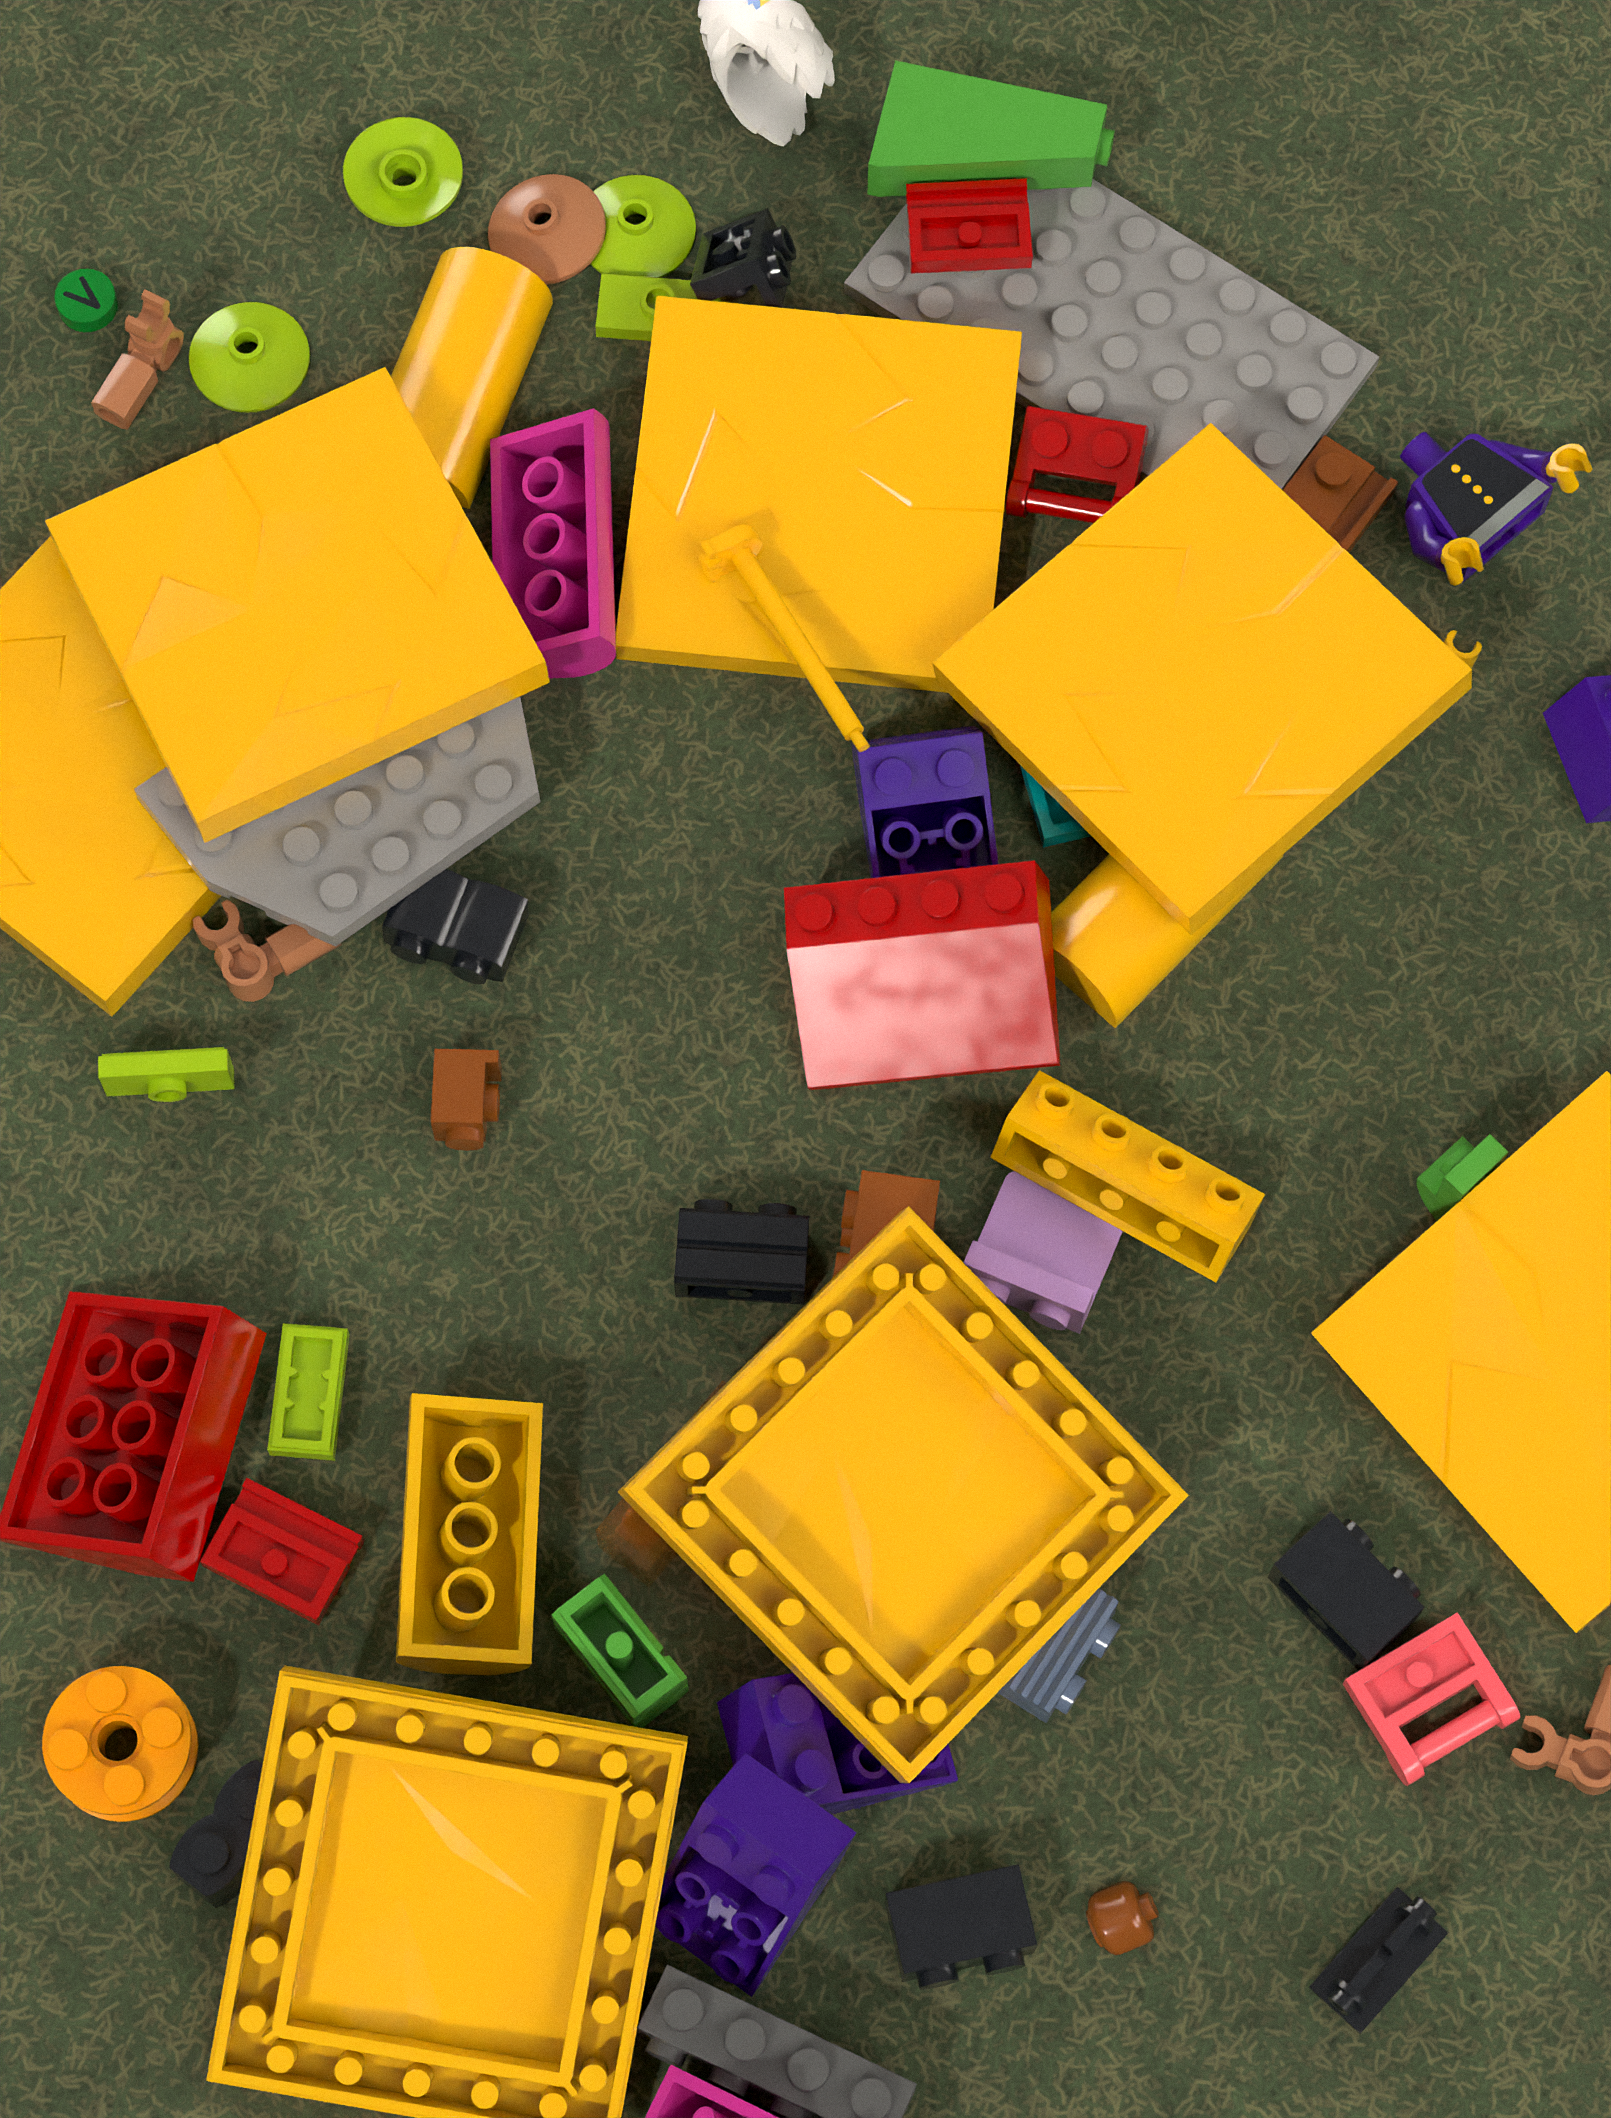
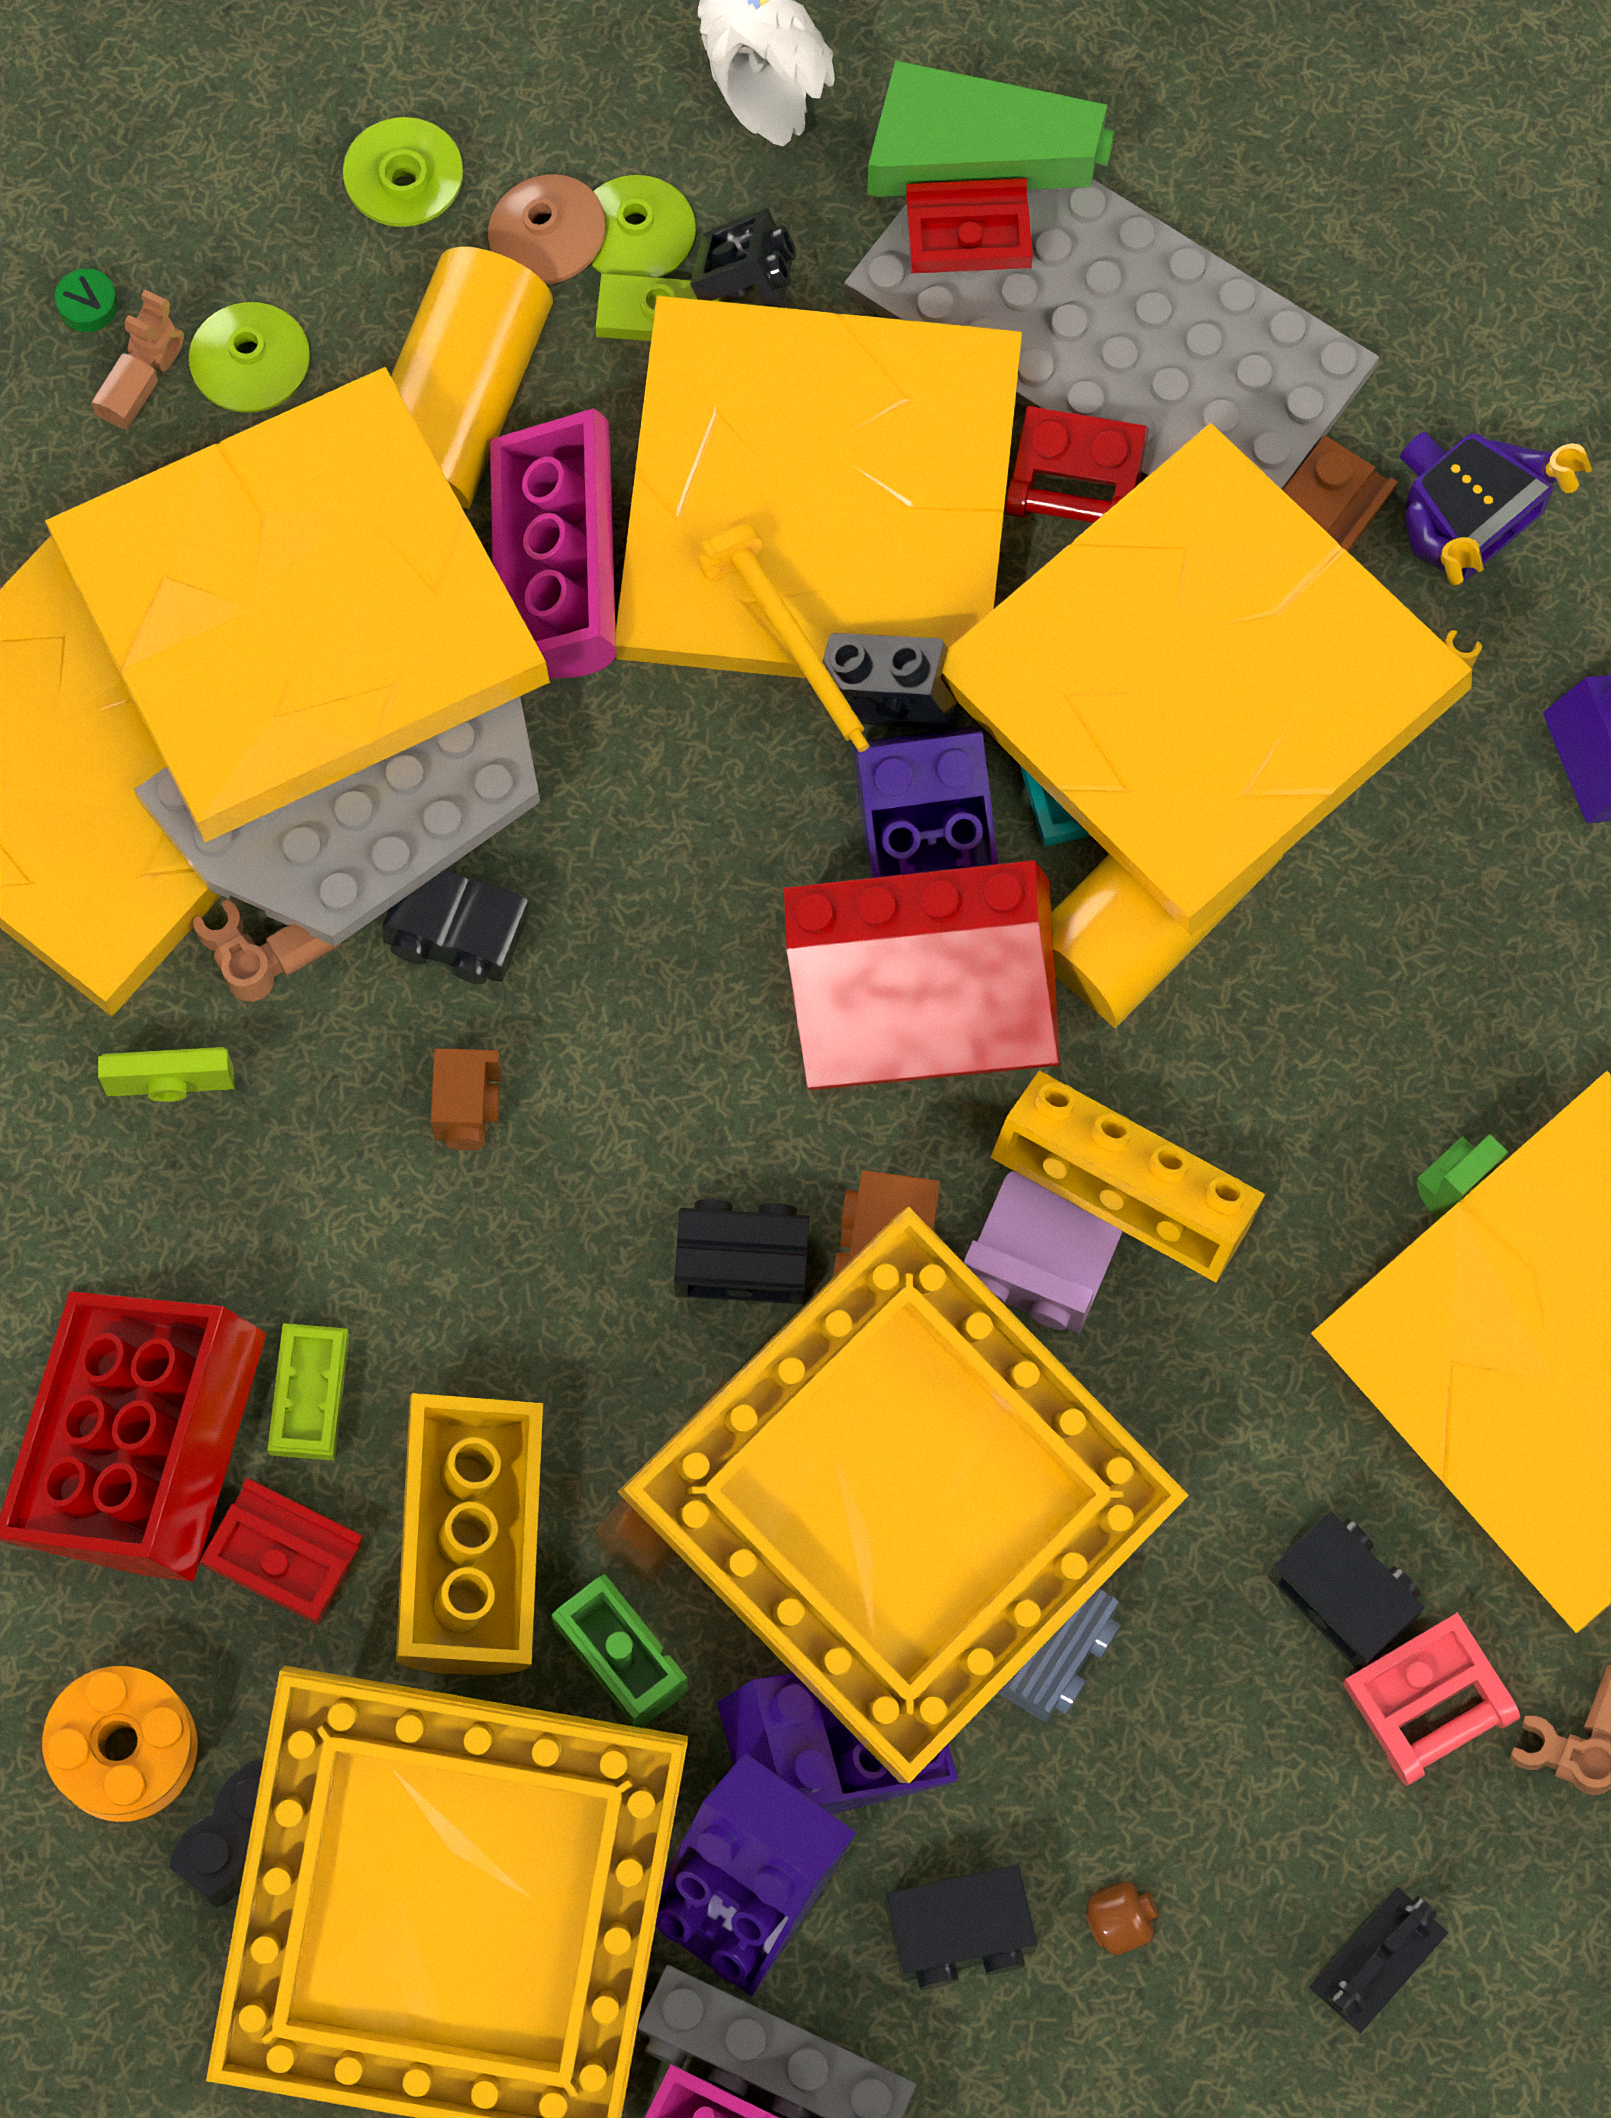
none -> black bracket [822,633,960,730]

